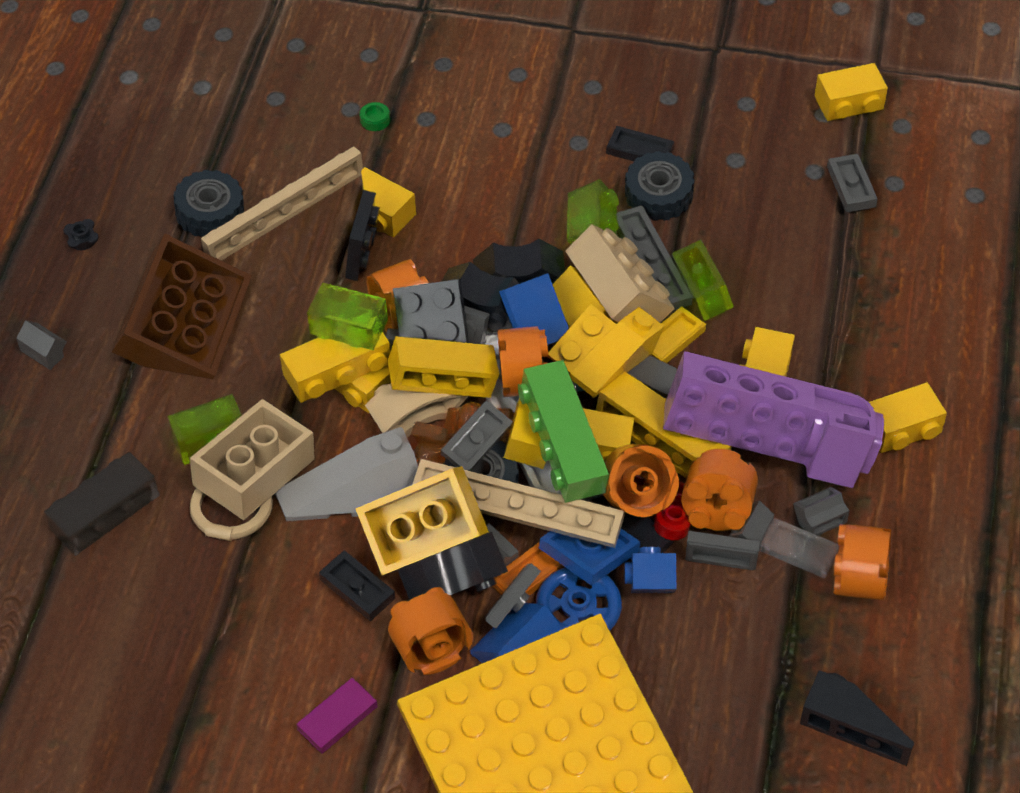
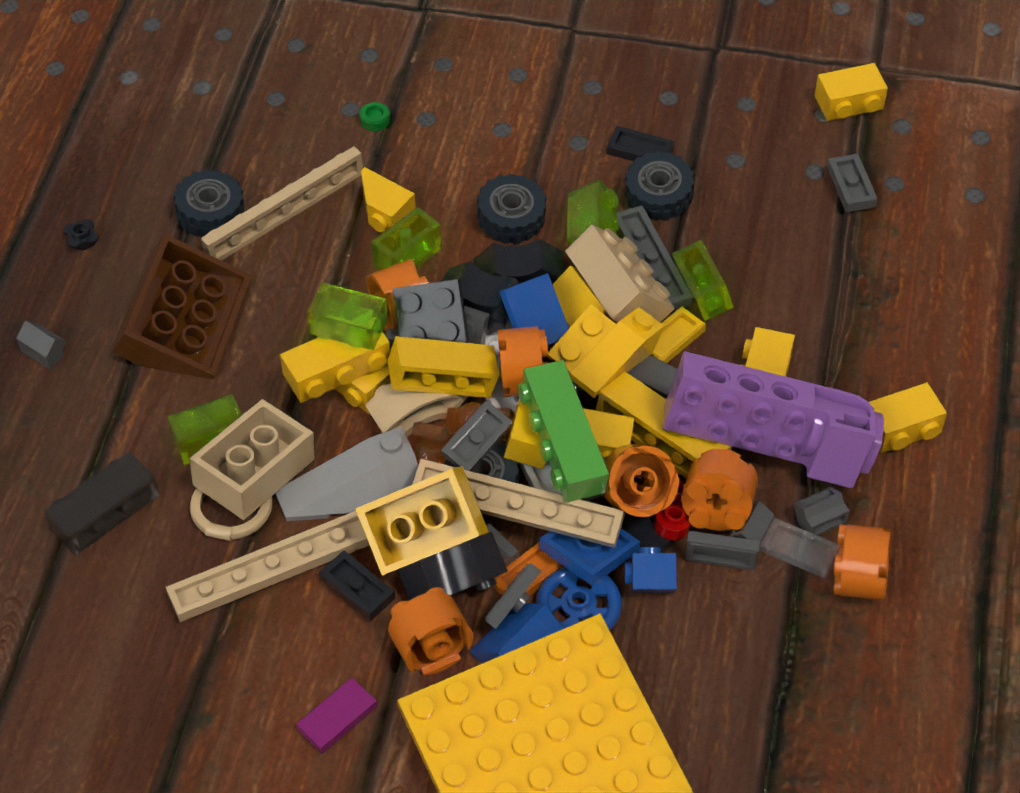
black plate [345,190,380,281] -> none
black slope [800,670,914,766] -> none
none -> tan plate [166,511,370,622]
none -> clear neon green brick [371,207,442,270]
none -> black wheel [477,174,547,244]

